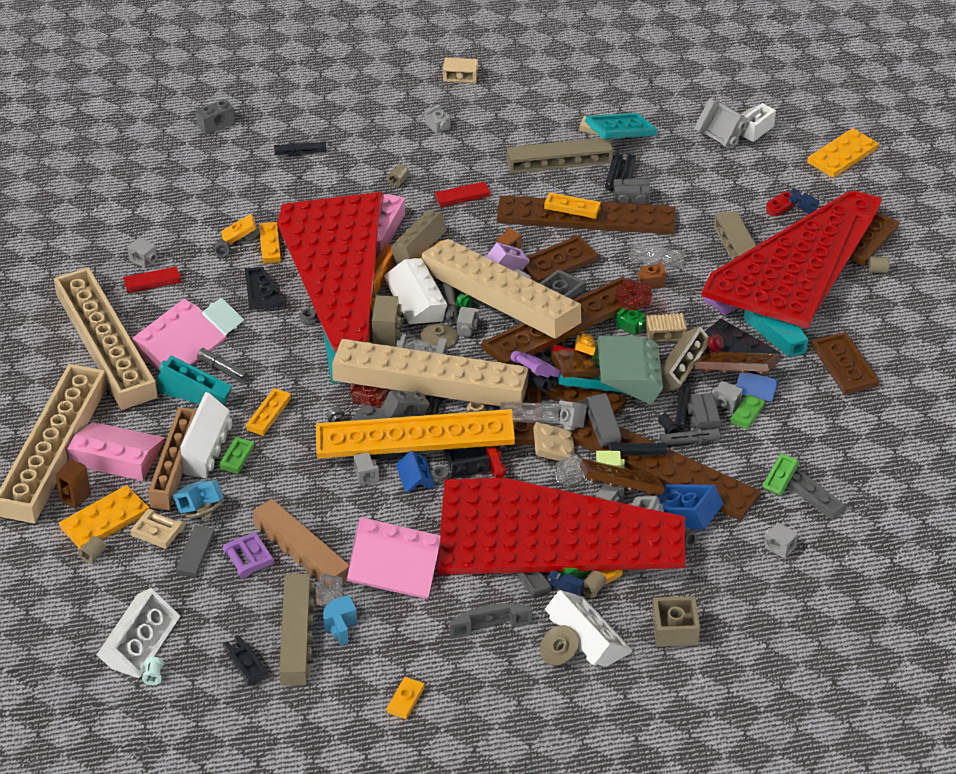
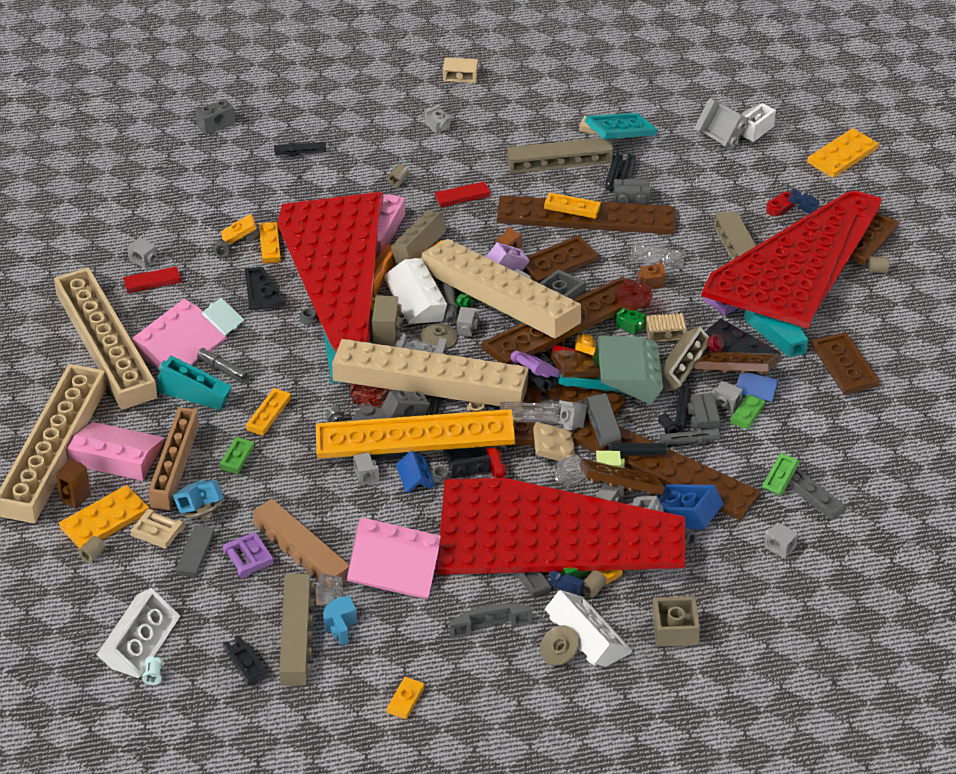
white slope [181,392,232,478] -> none

